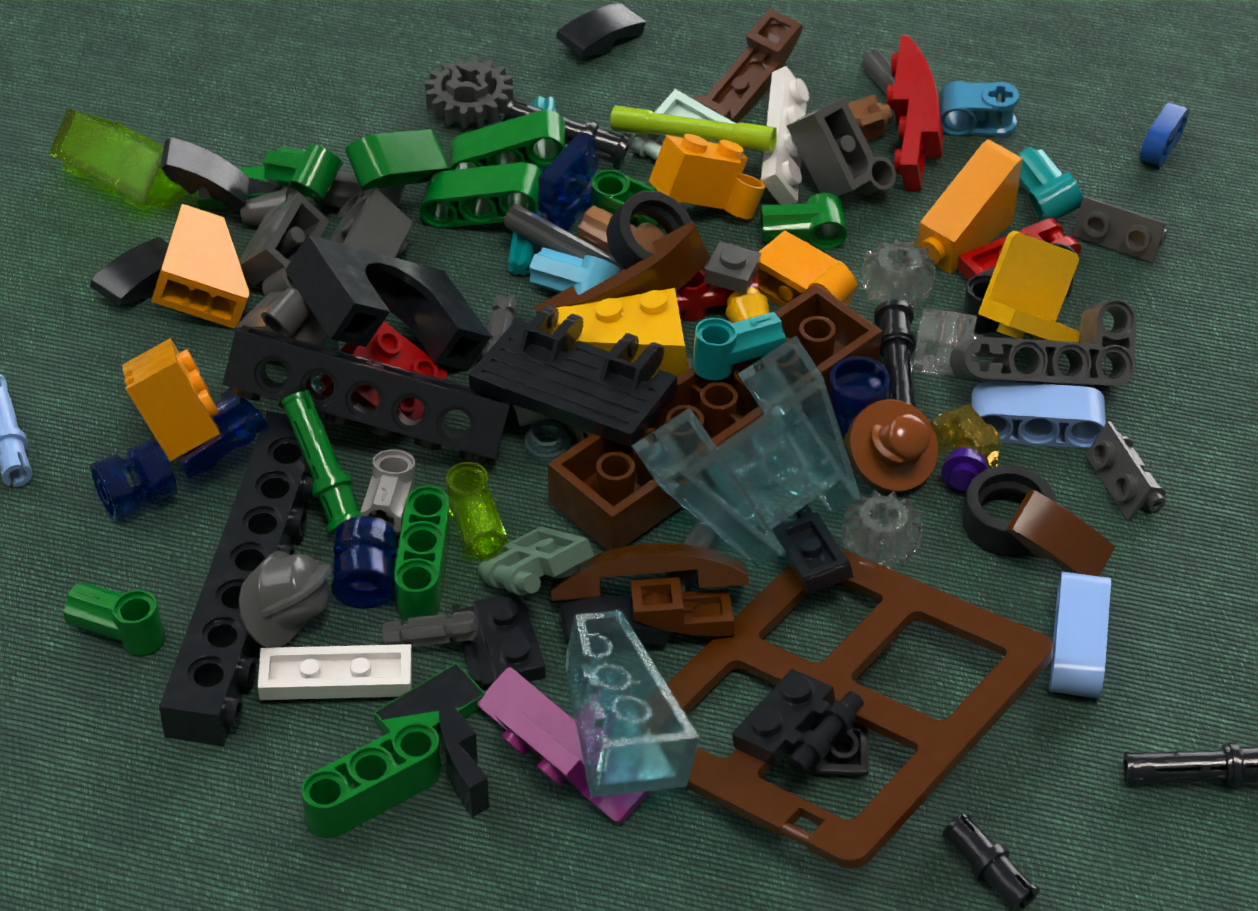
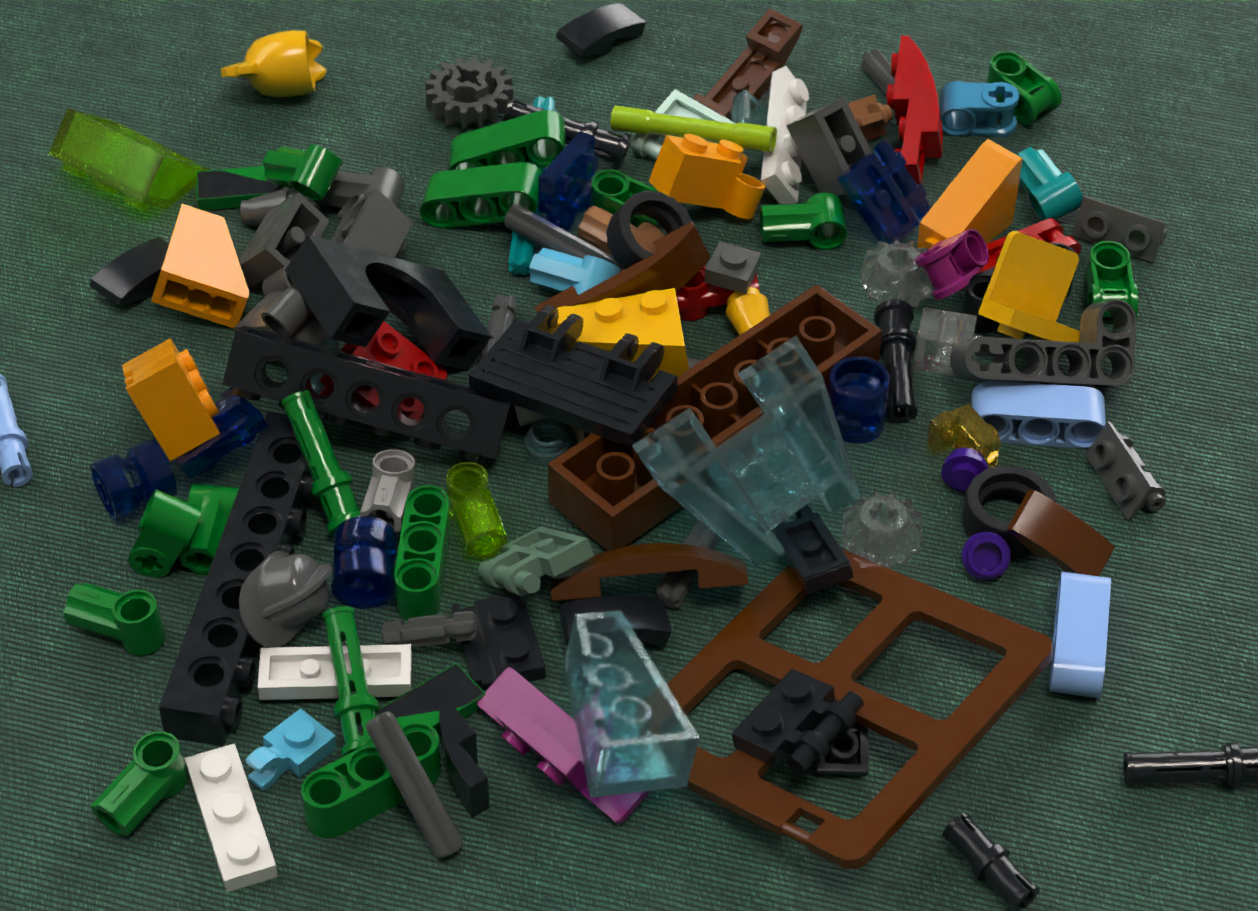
slope [160,137,249,213] -> none
green beam [345,129,450,190] -> none
reddish brown slope [630,577,734,636] -> none
teal piece [692,312,786,380] -> none
light orange hinge [757,231,857,308] -> none
dark orange plate [844,399,938,494] -> none
blue beam [1140,102,1189,167] -> none
none -> green piece [91,731,188,837]
none -> green piece [128,489,202,578]
none -> green piece [179,484,239,576]
none -> white plate [185,743,278,893]
none -> yellow piece [220,30,326,97]
none -> medium azure plate [246,708,337,791]
none -> green pin [323,606,380,757]
none -> dark grey axle [366,711,463,858]
none -> clear light blue plate [731,89,768,126]
none -> clear blue plate [837,139,931,249]
none -> magenta piece [914,229,989,300]
none -> dark purple plate [961,531,1011,580]
none -> green piece [986,51,1062,126]
none -> green piece [1084,241,1138,318]

